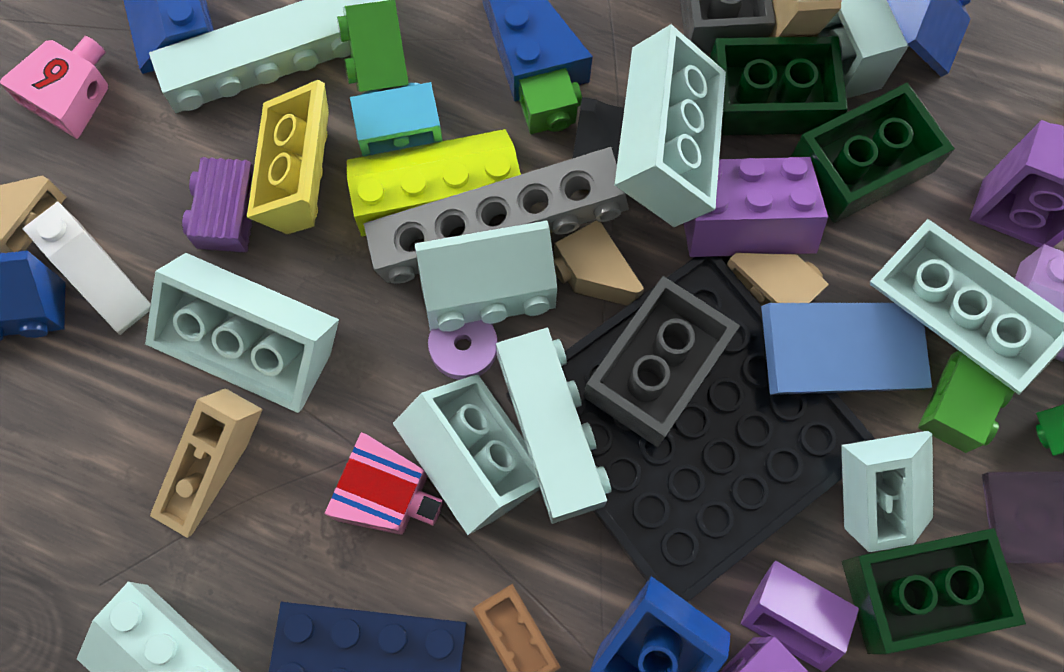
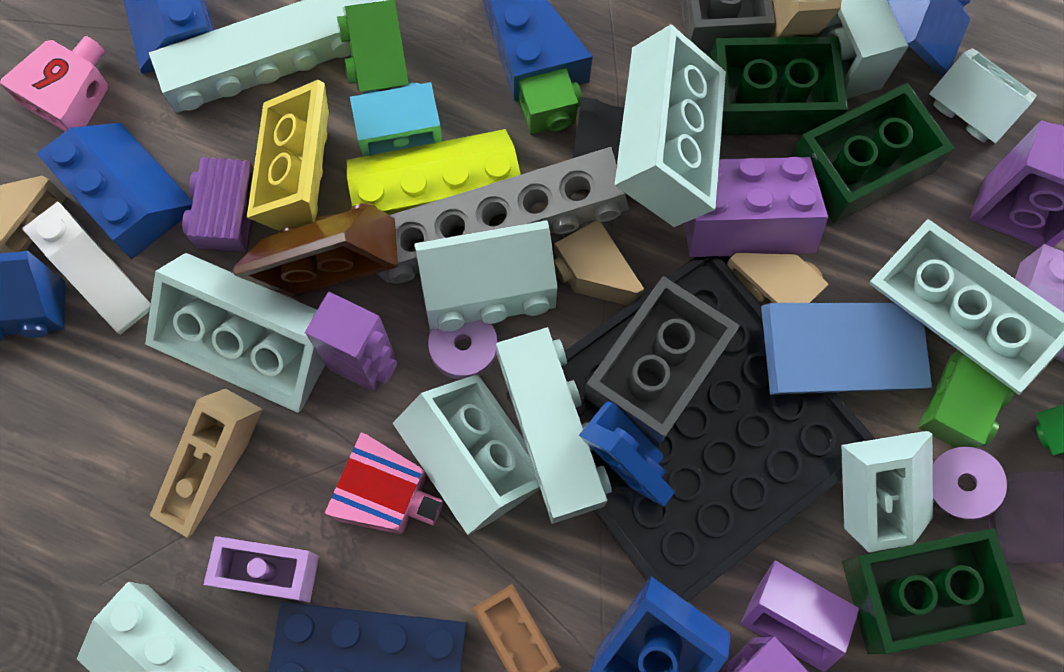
none -> blue slope [36,123,193,260]
none -> lavender brick [203,536,320,603]
none -> reddish brown slope [234,204,398,298]
none -> medium lavender brick [304,291,397,393]
none -> blue bracket [579,401,675,507]
none -> light aqua slope [929,48,1037,144]
none -> lavender piece [933,447,1007,521]

